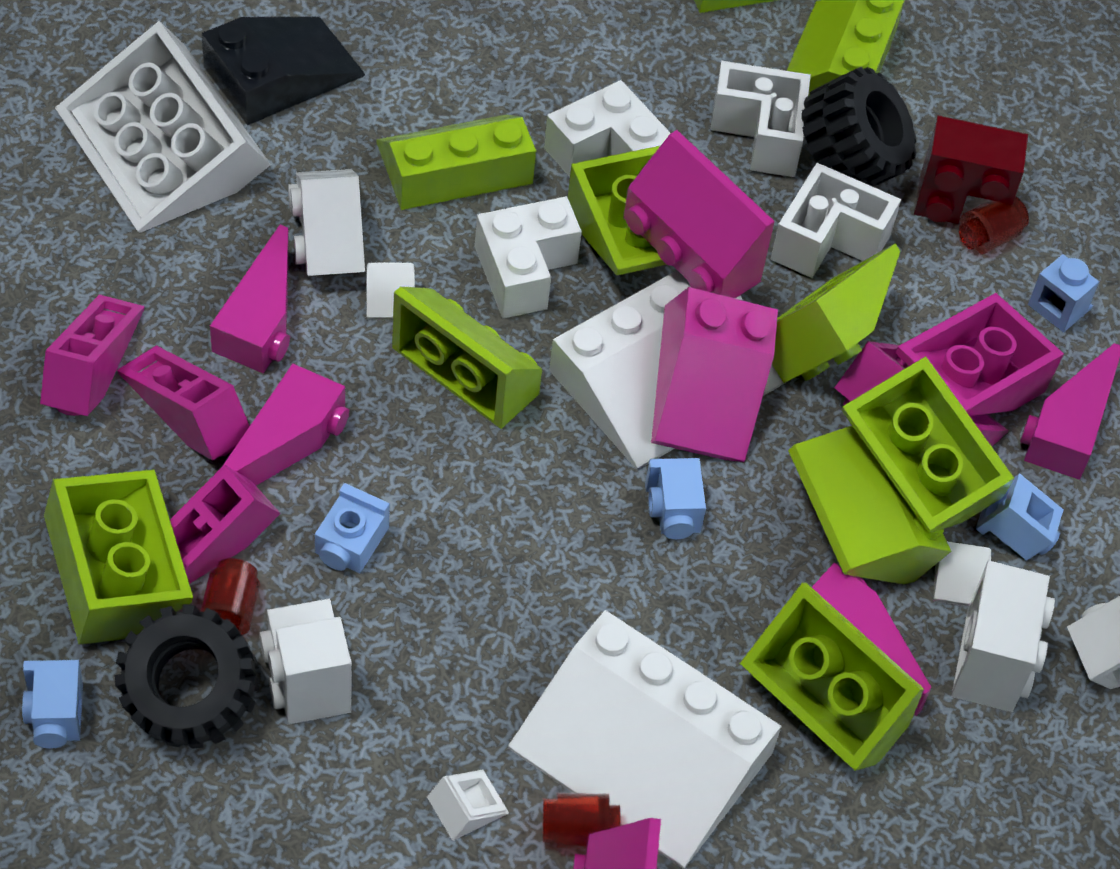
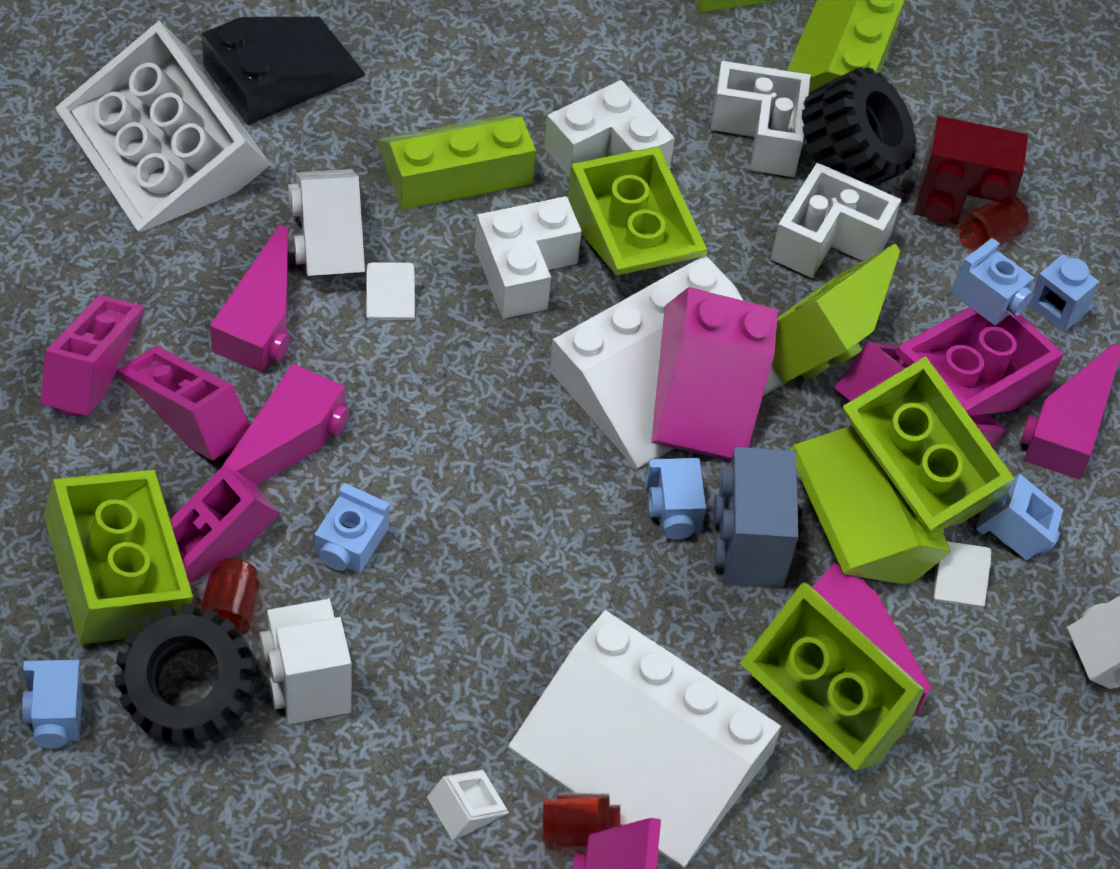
lime slope [392,286,542,429] -> none
dark pink slope [623,130,775,298] -> none
white brick [951,560,1055,712] -> none
none -> sand blue brick [713,447,798,588]
none -> light blue brick [950,238,1034,326]

